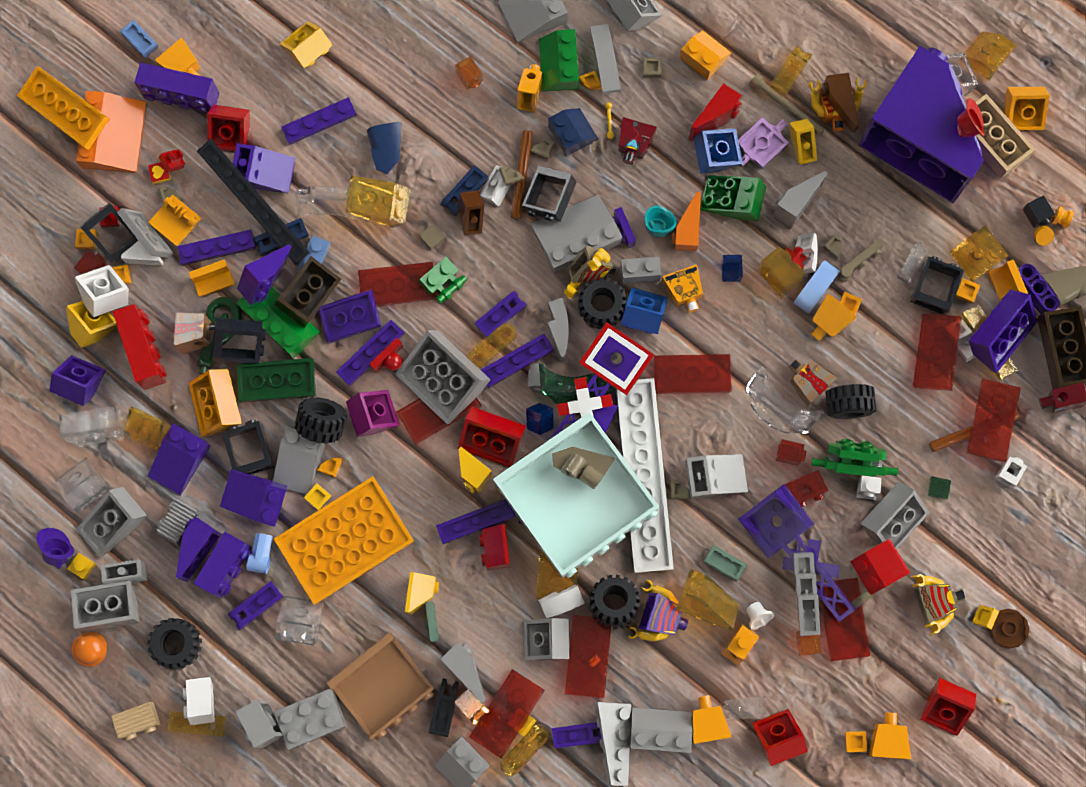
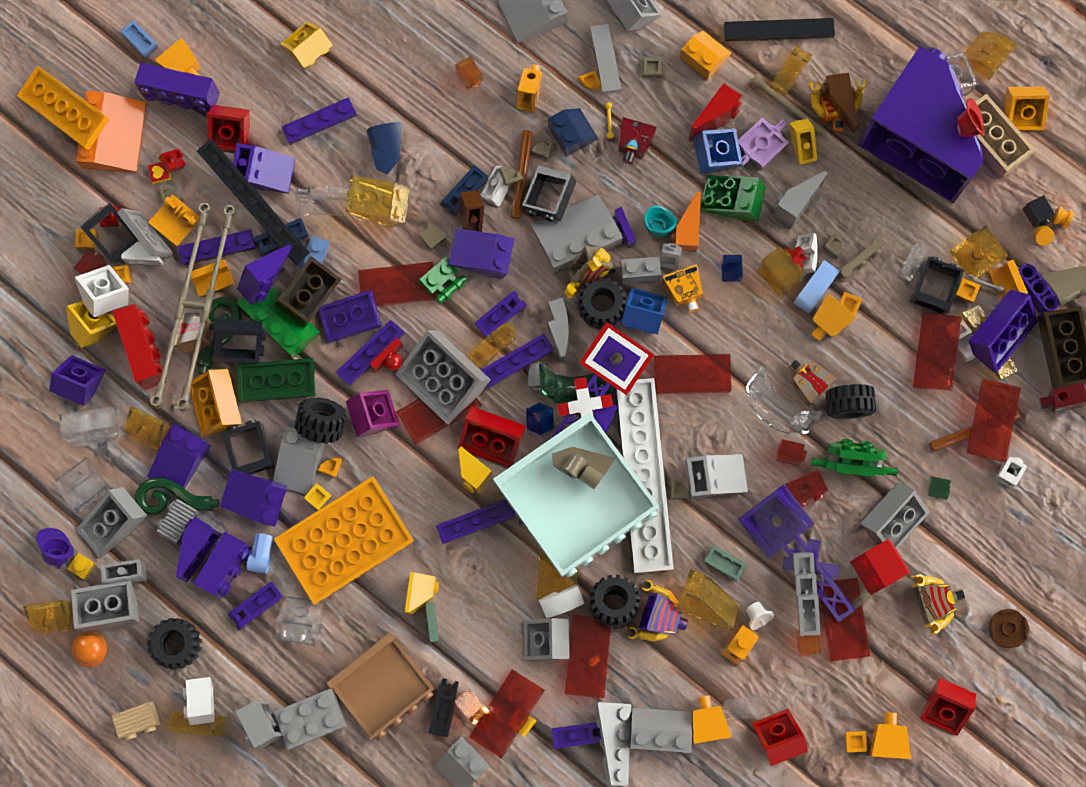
light grey slope [441,642,487,704] -> none
red slope [479,524,511,570] -> none
clear yellow plate [500,725,549,776] -> none
green slope [539,29,579,92] -> none
white brick [856,476,882,500] -> none
yellow plate [972,605,999,629] -> none
none -> clear yellow slope [23,600,74,635]
none -> dark green plant [135,478,220,515]
none -> dark tan bar [150,203,237,412]
none -> dark purple slope [448,229,515,279]
none -> light grey bracket [660,243,682,270]
none -> black tile [724,18,835,41]
none -> light grey hinge [966,274,1004,293]

